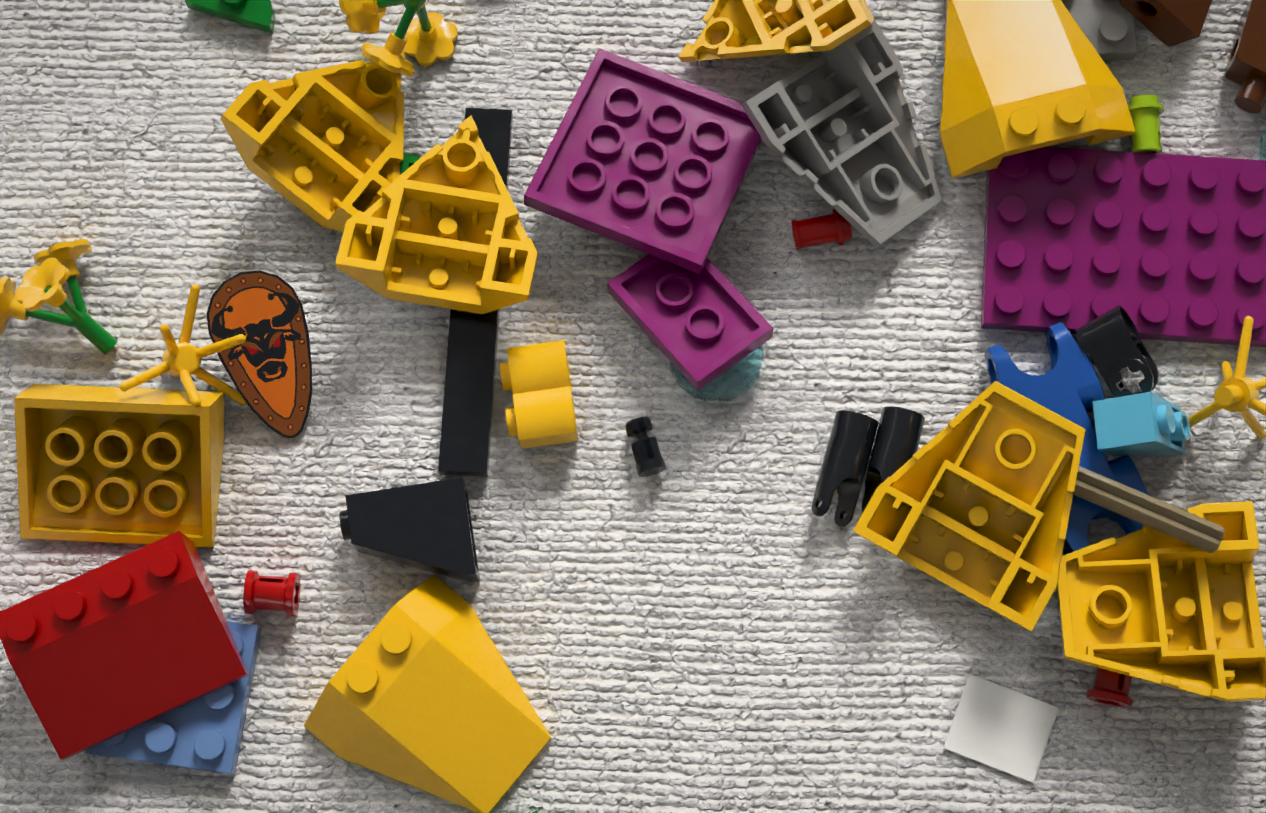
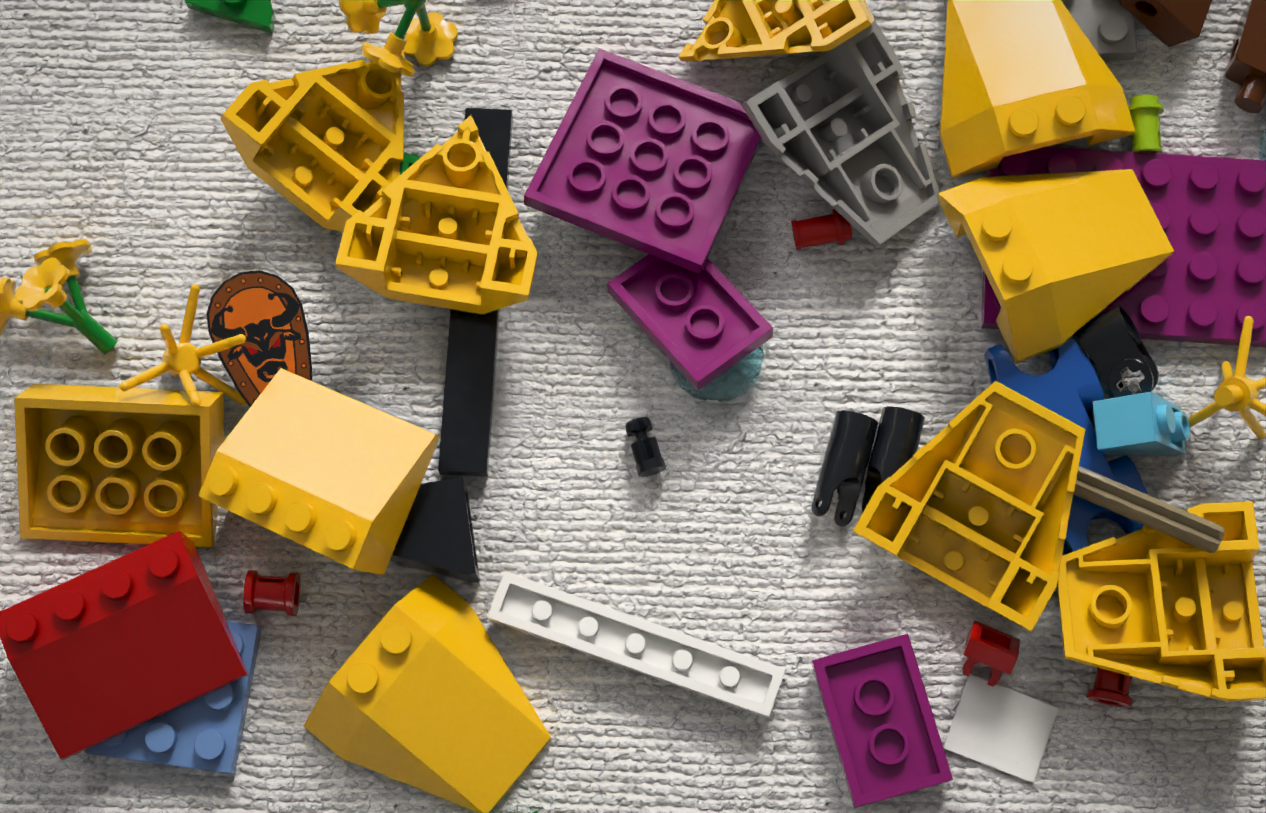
yellow brick [500,340,579,449] -> none
none -> yellow slope [198,368,440,575]
none -> white plate [487,571,785,719]
none -> magenta plate [811,634,953,808]
none -> yellow wedge [937,169,1174,364]
none -> red tile [963,620,1020,687]

